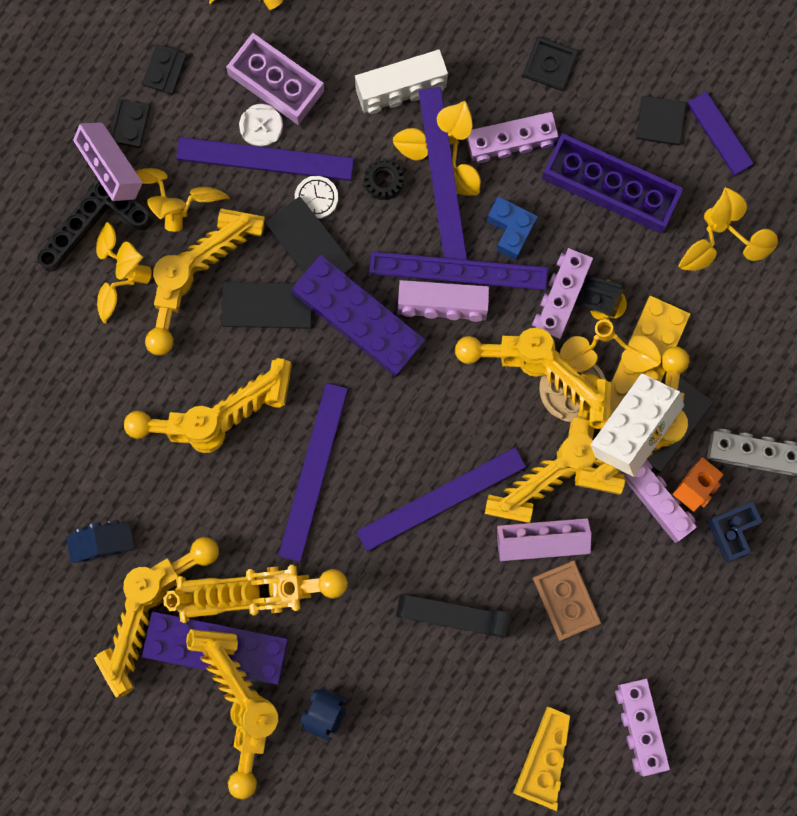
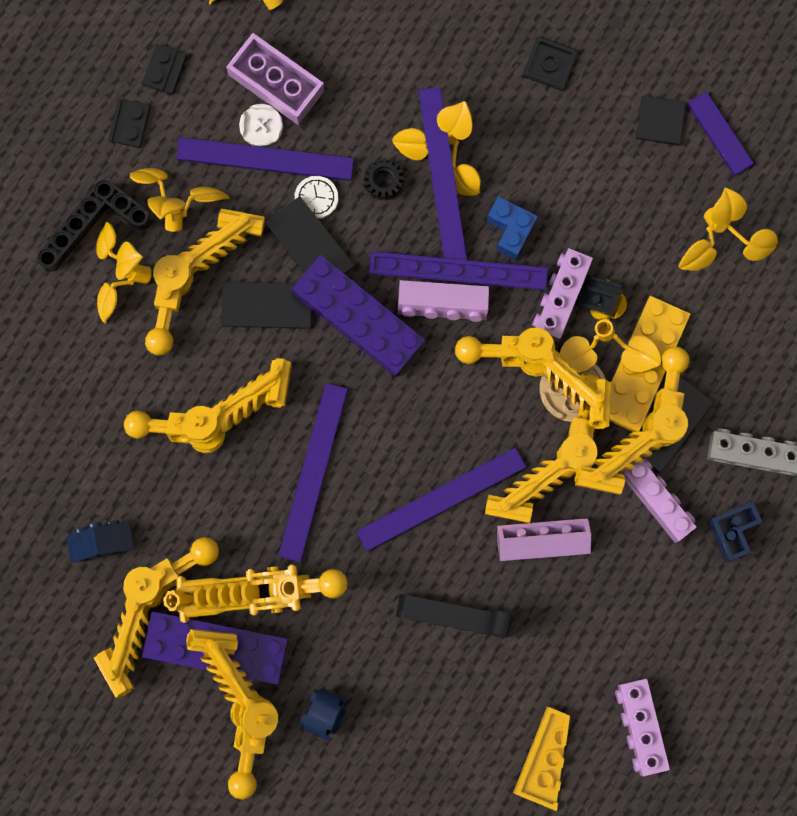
lavender brick [73,122,142,201] -> none
white brick [355,49,448,114] -> none
lavender brick [466,112,558,163] -> none
medium nougat tile [533,560,601,641] -> none
dark purple brick [542,133,683,234] -> none
white brick [591,373,684,477] -> none
orange brick [672,457,723,512] -> none

